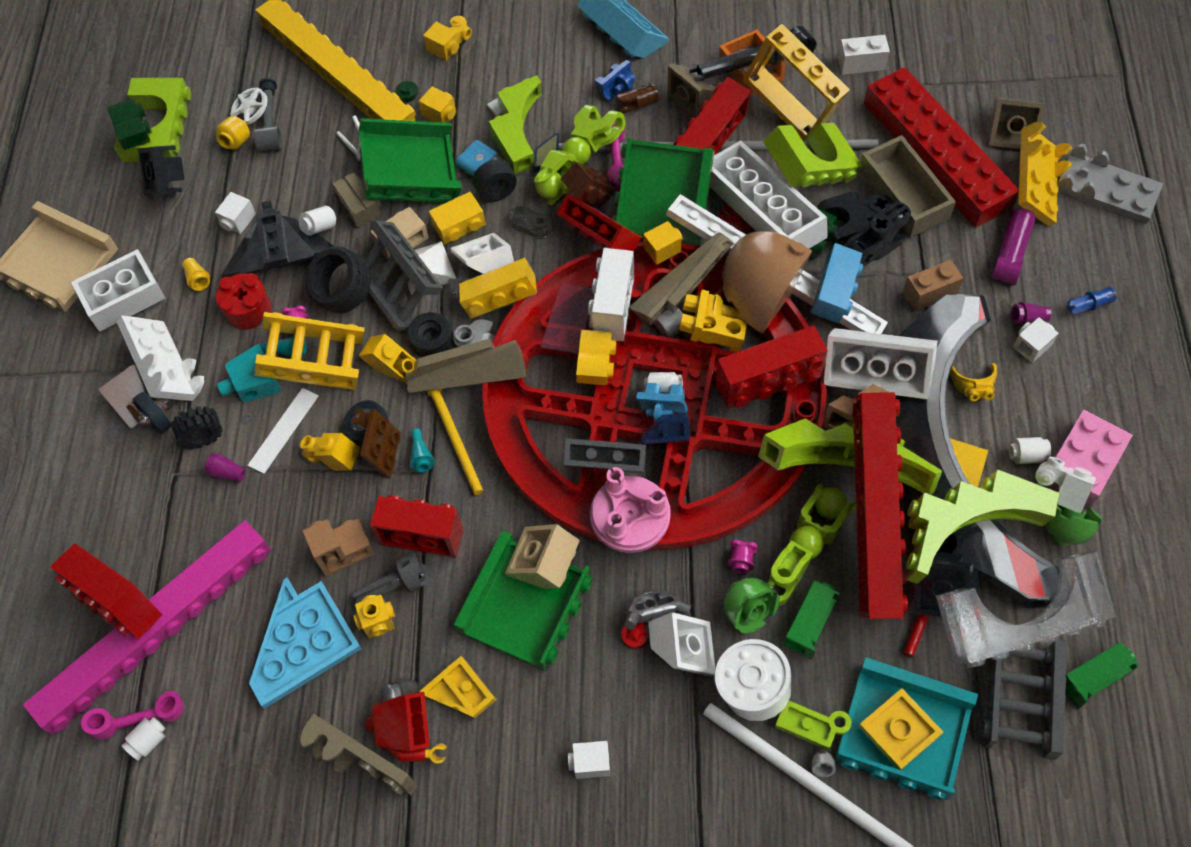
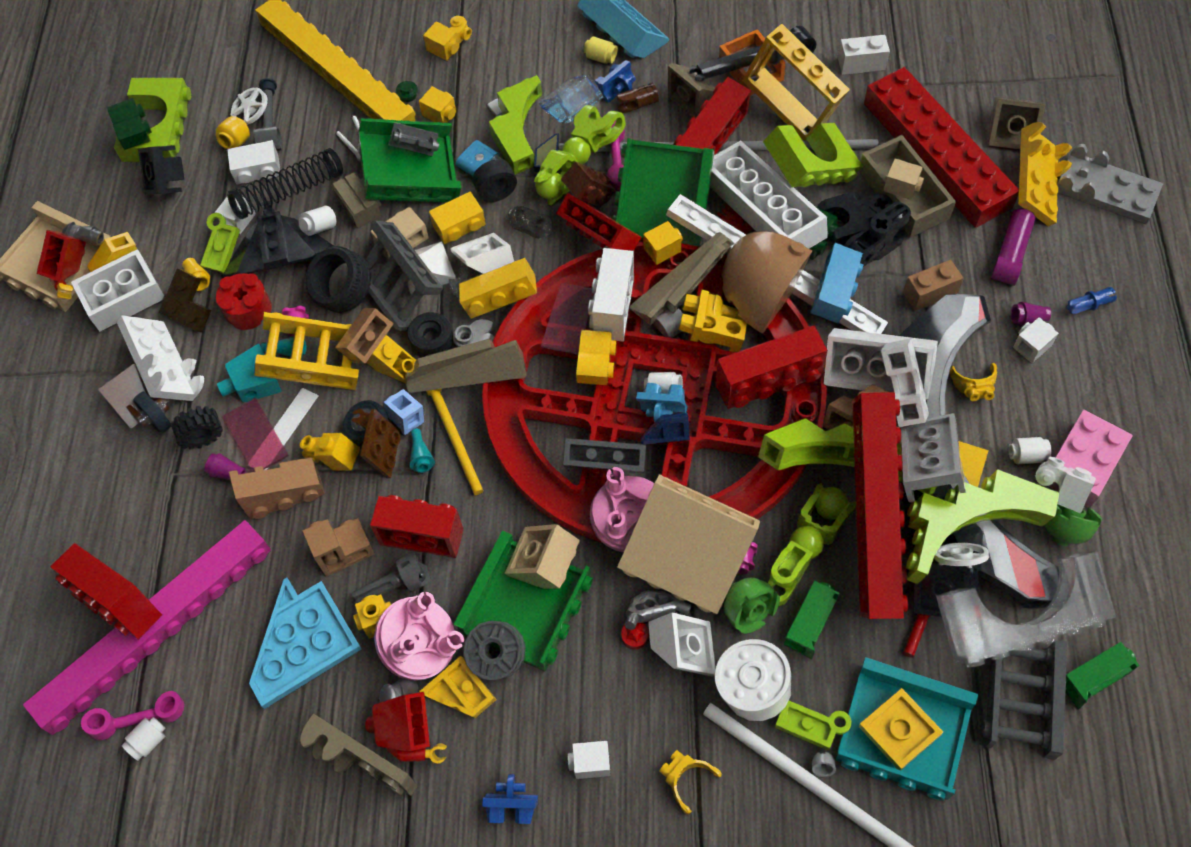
none -> red torso [36,222,104,300]
none -> yellow slope [87,232,137,272]
none -> dark brown plate [159,268,211,332]
none -> lime hinge [200,213,240,273]
none -> clear pink piece [223,398,289,472]
none -> white brick [227,140,280,184]
none -> black piece [227,148,343,219]
none -> medium nougat wedge [229,457,325,520]
none -> medium nougat brick [335,308,393,364]
none -> bright pink piece [374,592,464,681]
none -> light blue brick [383,389,424,435]
none -> dark grey hinge [388,122,439,156]
none -> dark grey wheel [463,621,526,680]
none -> blue hips [482,774,538,824]
none -> clear slope [538,74,604,124]
none -> light yellow brick [584,36,618,64]
none -> tan panel [617,474,760,614]
none -> yellow helmet [659,750,722,814]
none -> white arch [881,338,929,427]
none -> tan brick [884,158,924,200]
none -> light grey hinge [901,413,966,502]
none -> white wheel [934,543,989,568]

